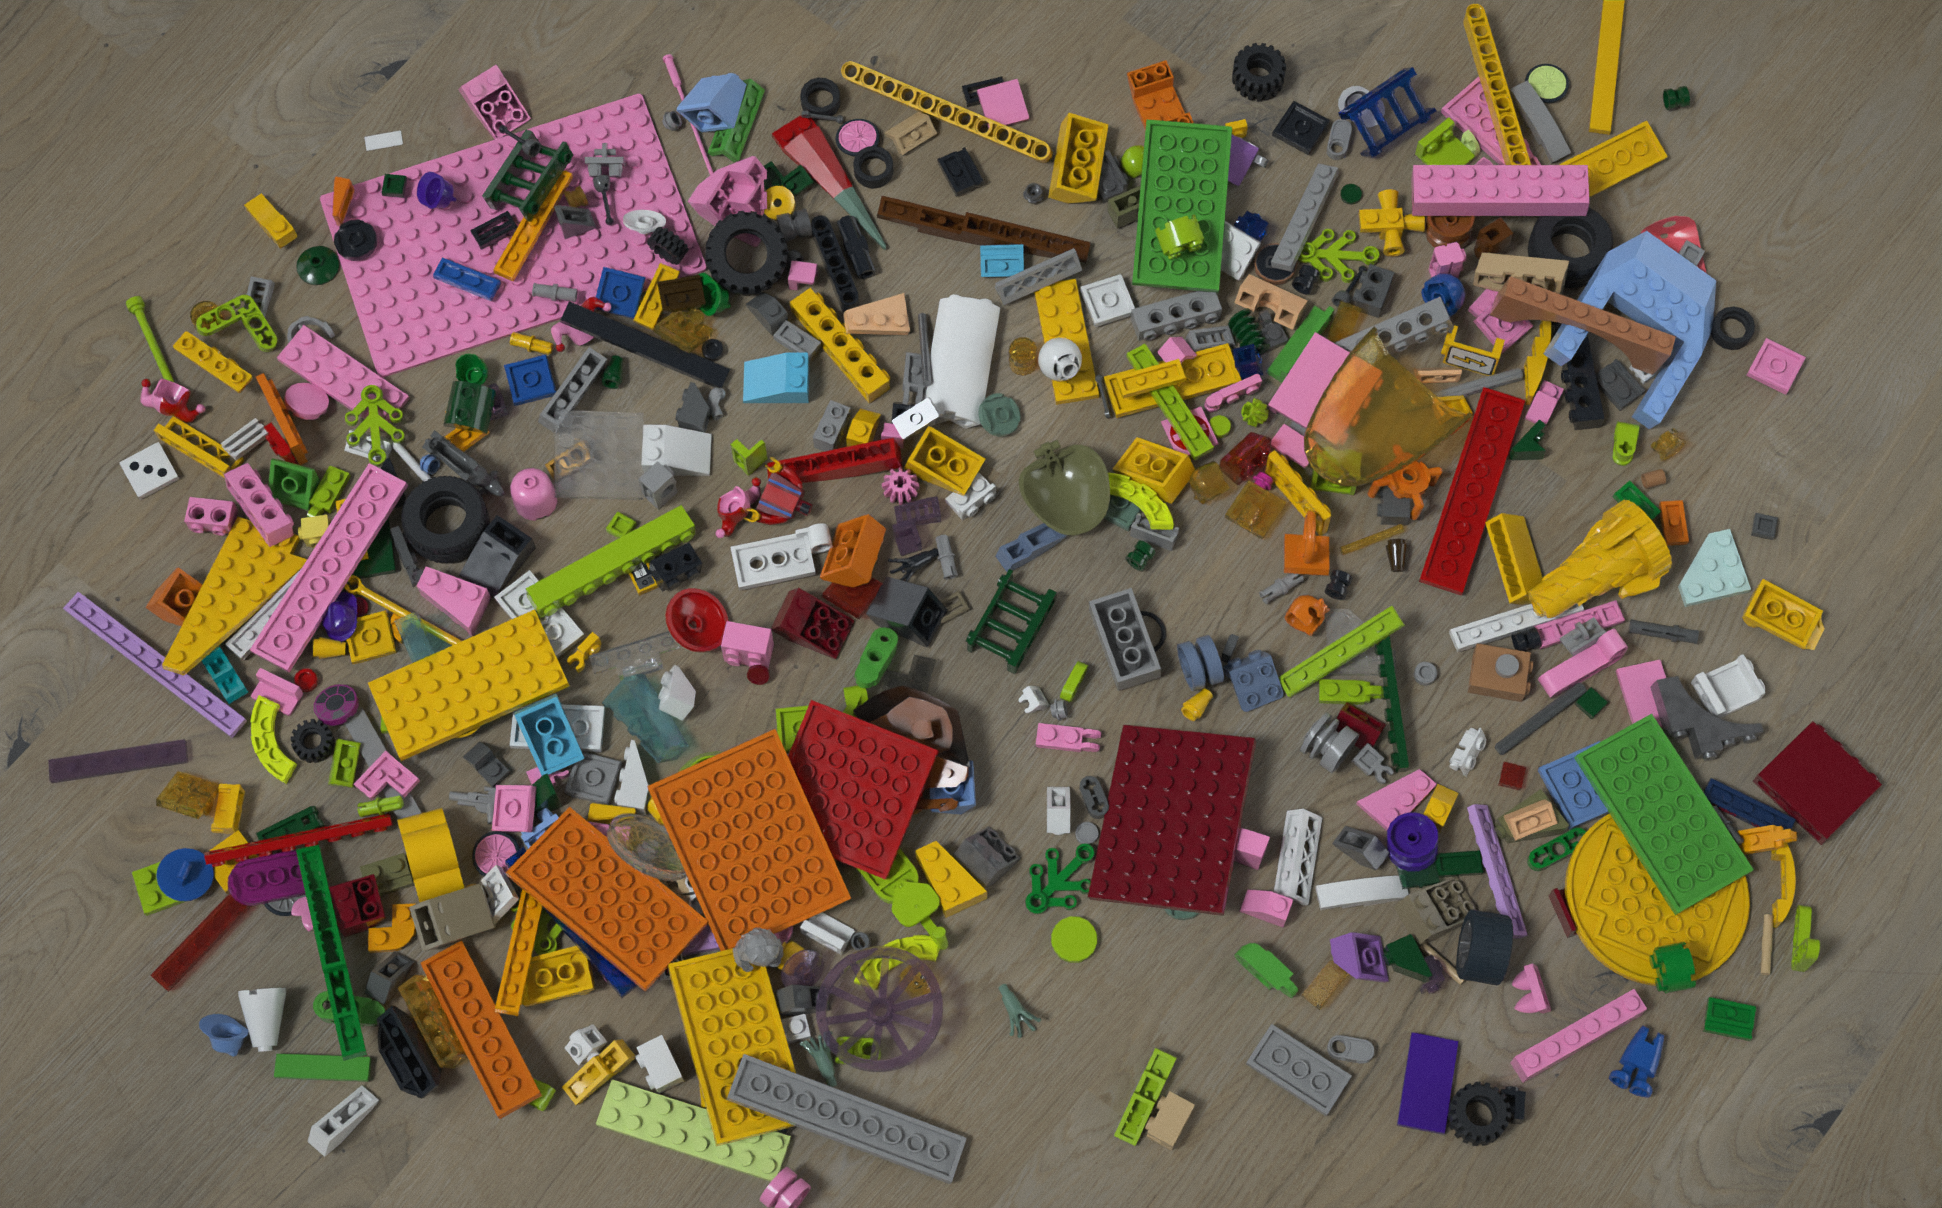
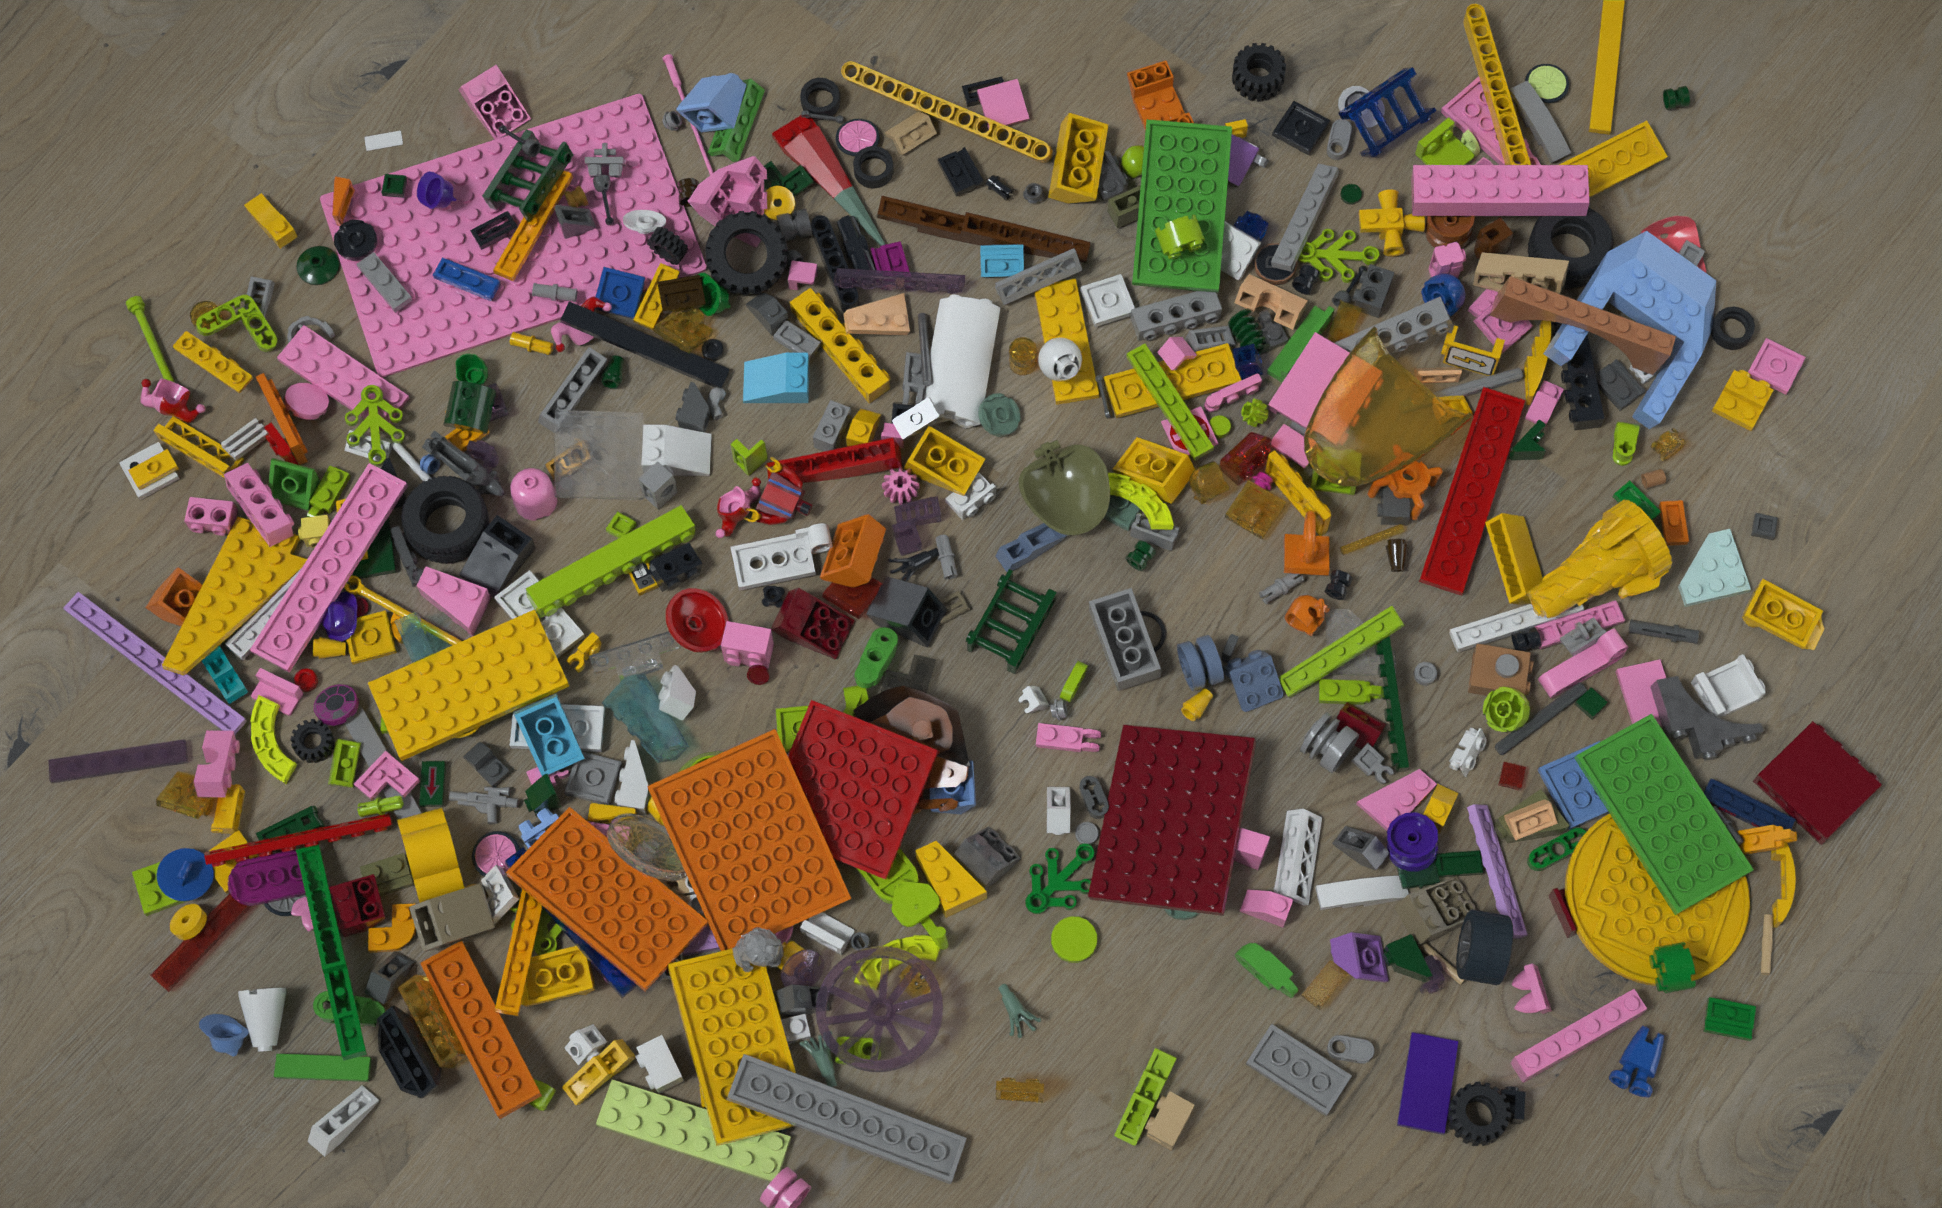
bright pink tile [492,785,537,832] -> none
blue tile [504,354,556,406] -> none
yellow plate [1116,359,1186,399] -> none
lime beam [1791,905,1820,972] -> none
none -> yellow plate [128,449,179,490]
none -> yellow piece [170,904,207,940]
none -> bright pink arch [194,731,240,797]
none -> light grey plate [357,252,413,313]
none -> dark green tile [419,761,446,807]
none -> clear purple bracket [467,440,499,474]
none -> dark brown wheel [678,178,699,207]
none -> black plate [762,586,785,608]
none -> clear purple plate [834,268,965,294]
none -> magenta plate [871,241,912,289]
none -> black pin [986,175,1014,200]
none -> clear yellow plate [996,1078,1044,1103]
none -> lime cylinder [1483,687,1530,733]
none -> yellow plate [1712,370,1773,431]

